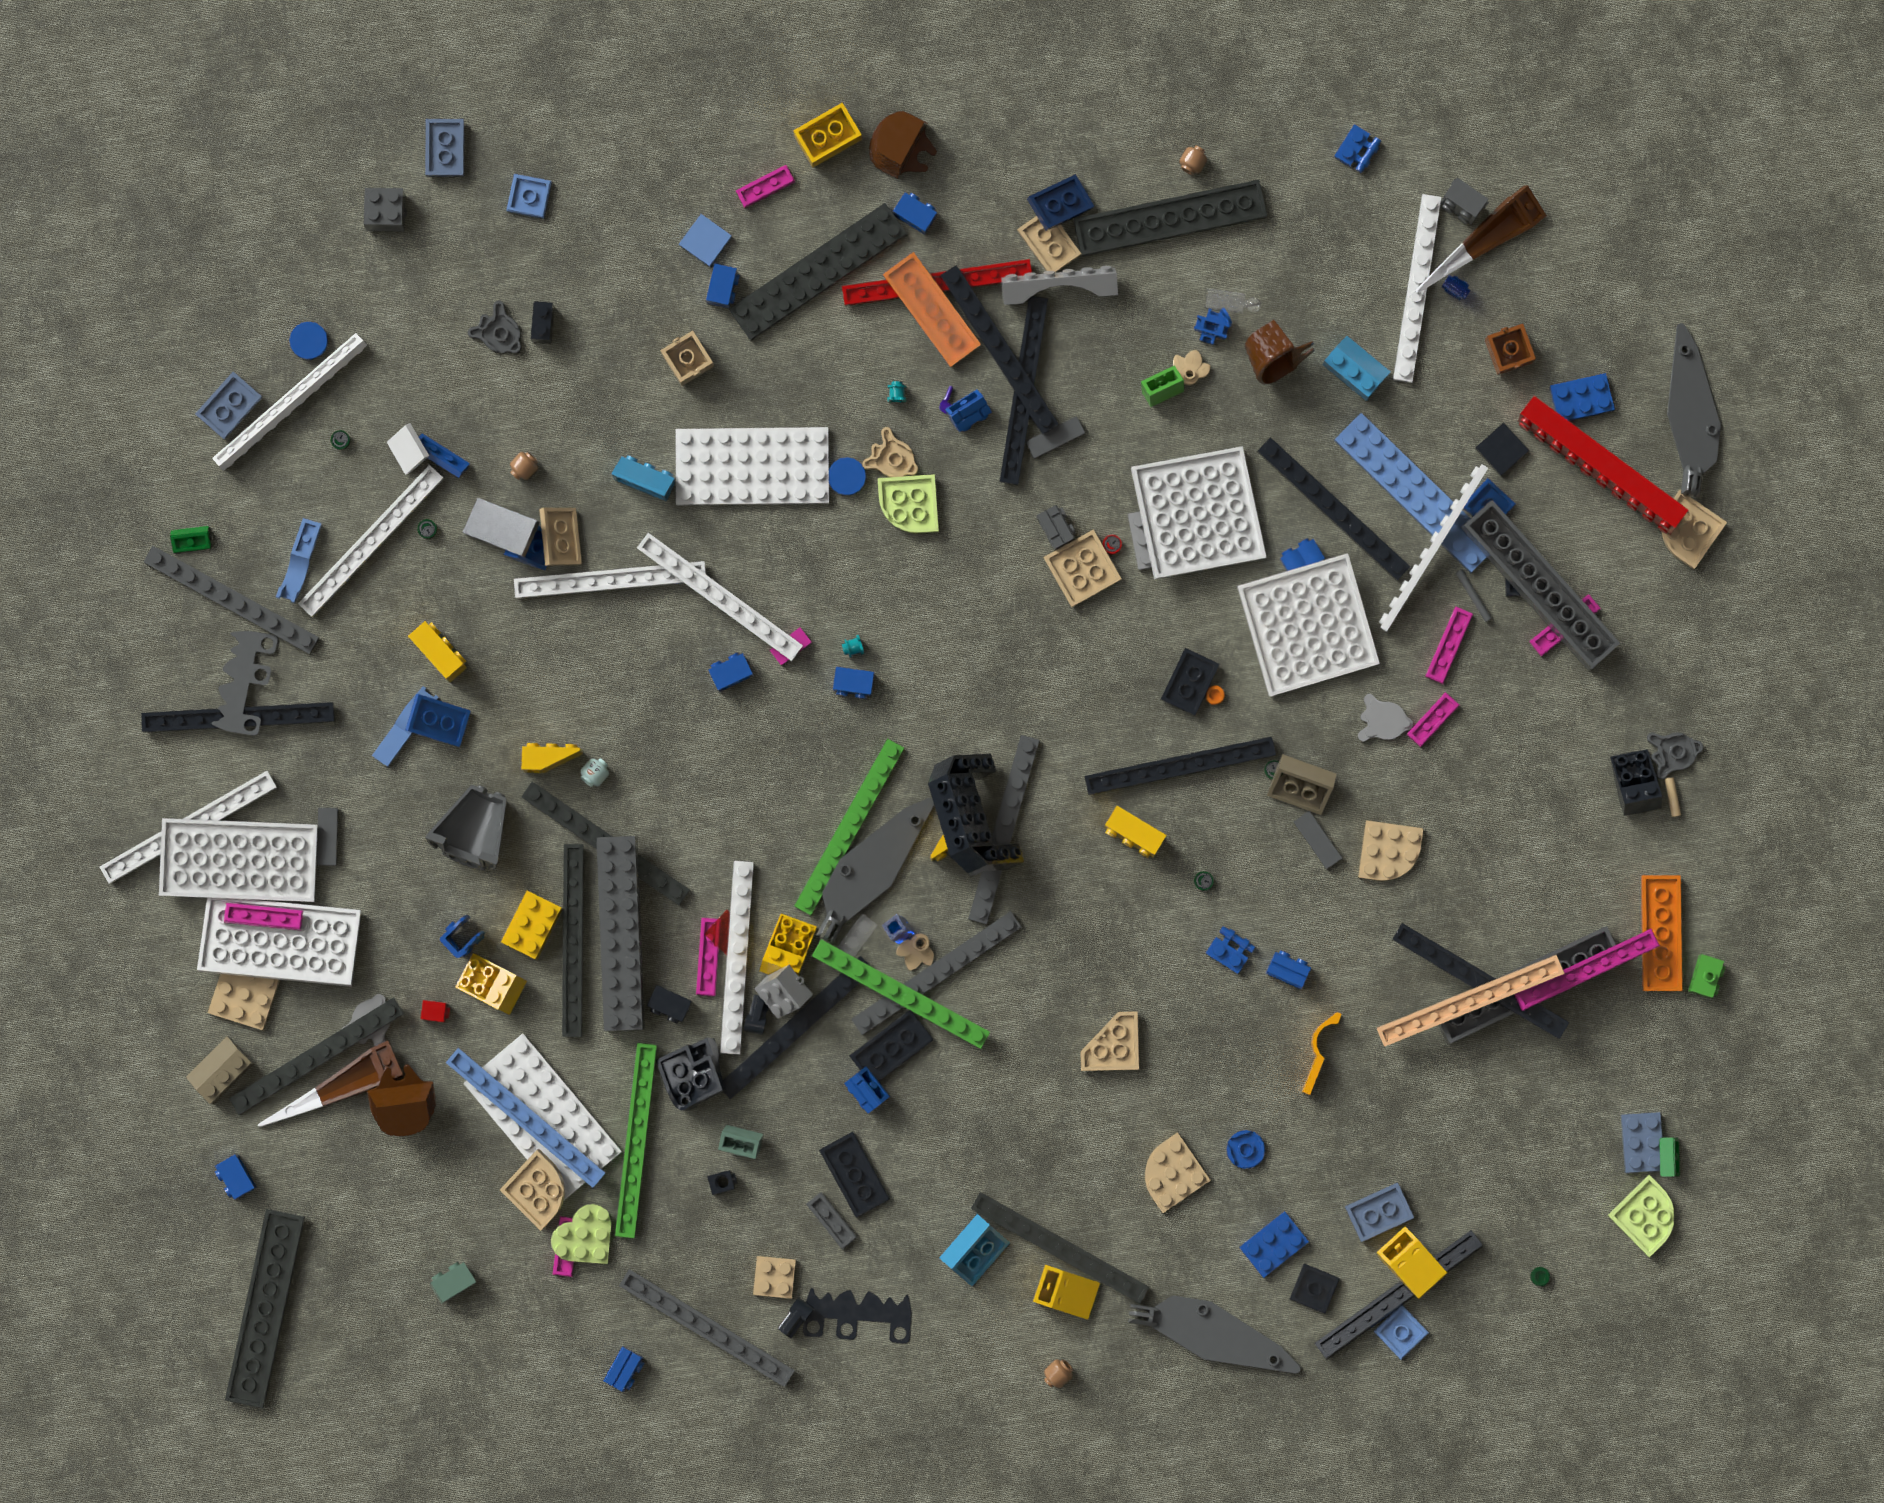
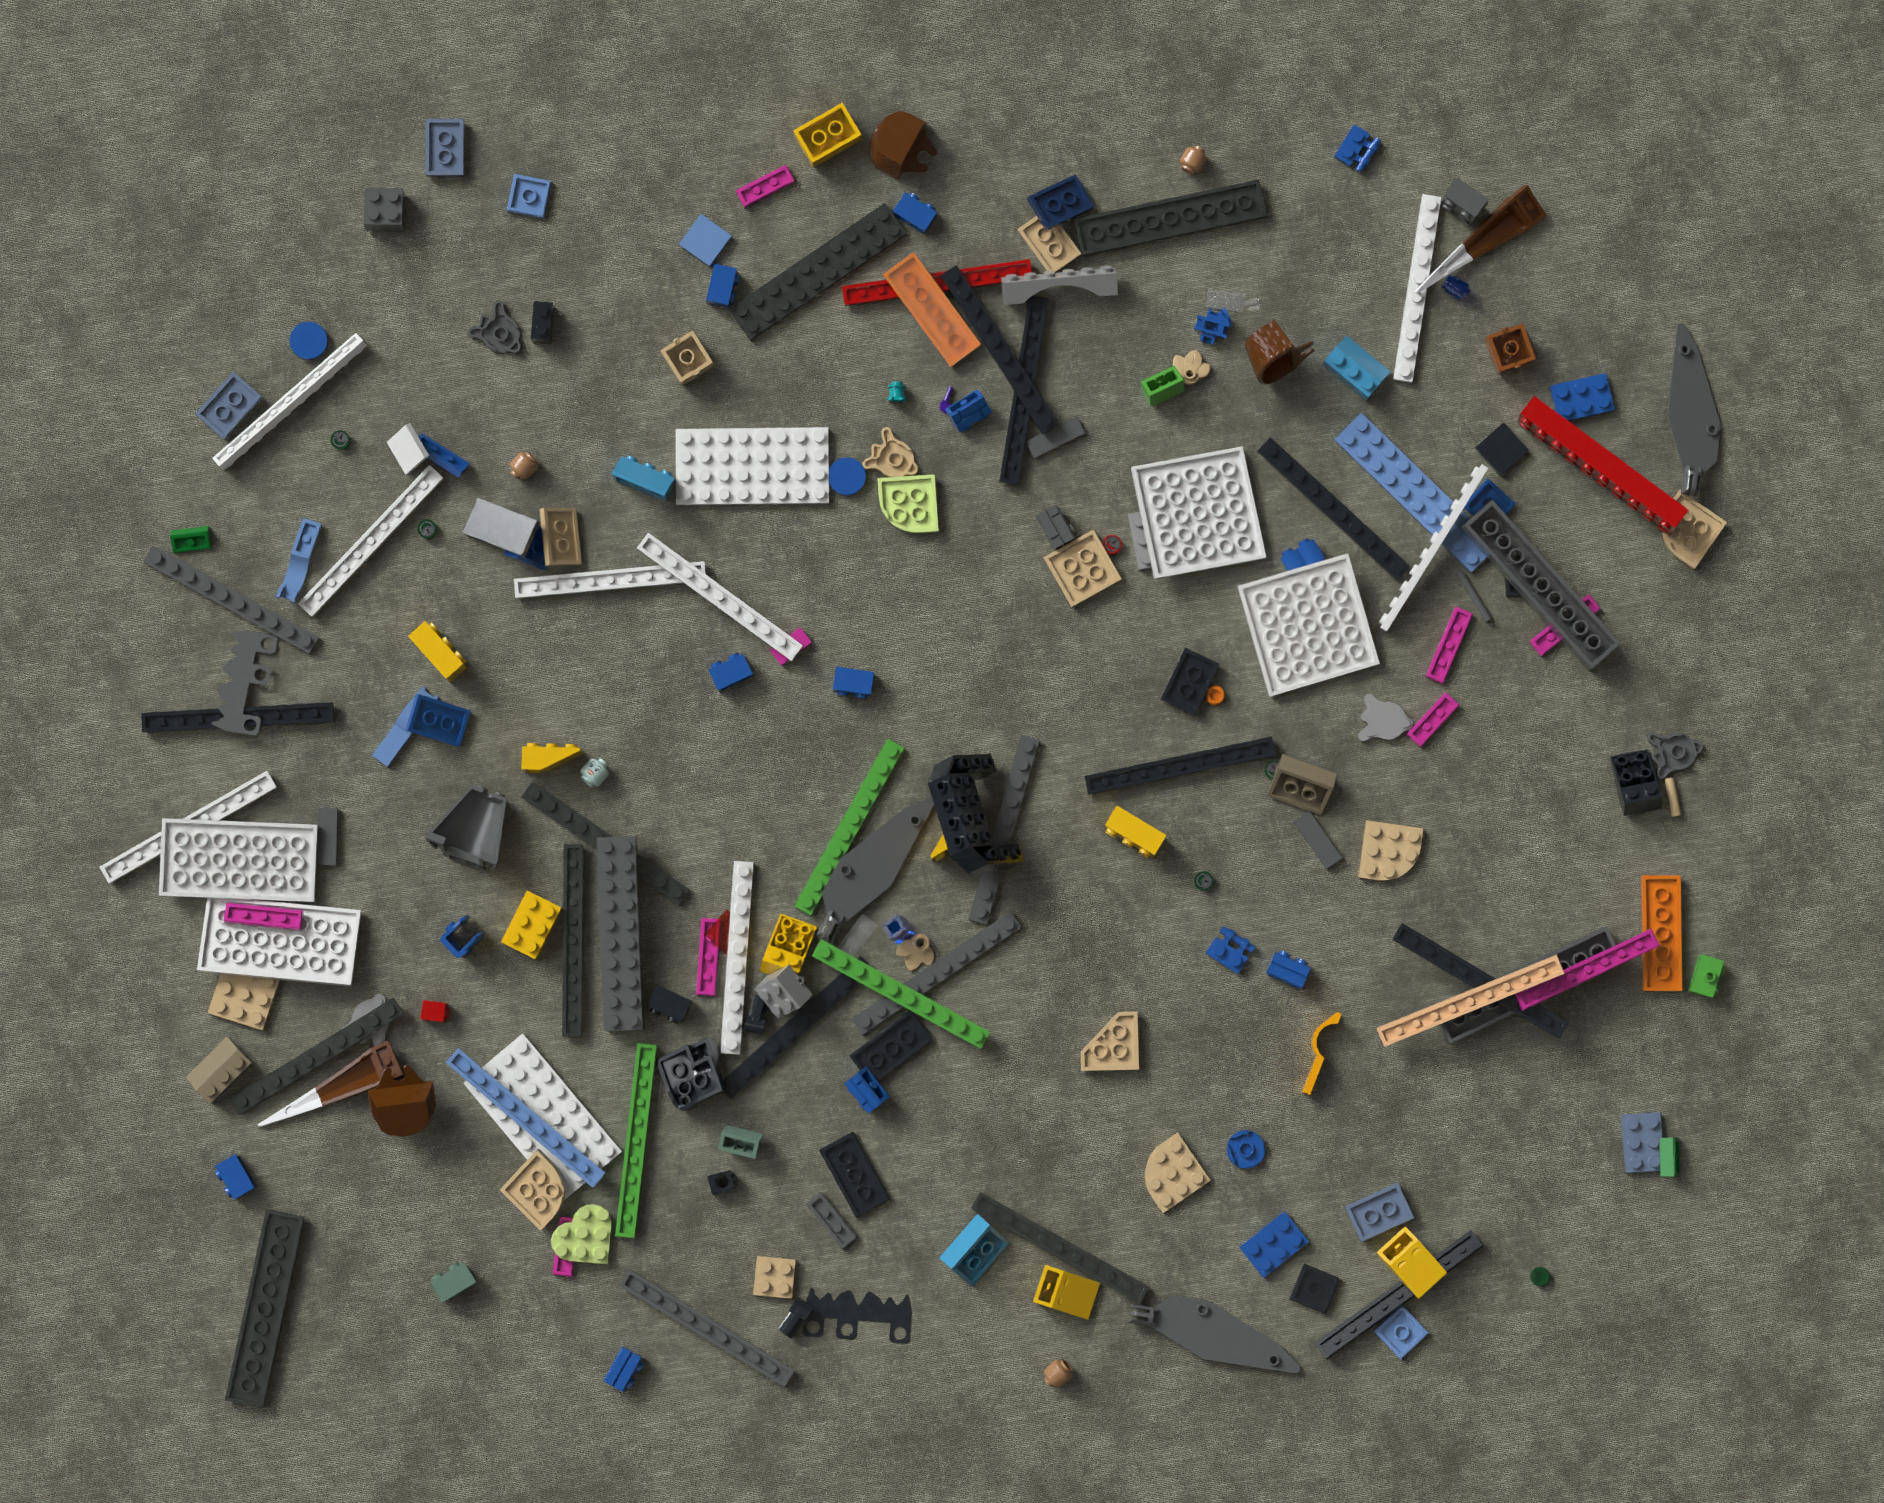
yellow slope [456,953,527,1015] -> none
teal brick [841,634,864,658] -> none
yellowish green plate [1607,1175,1674,1257] -> none

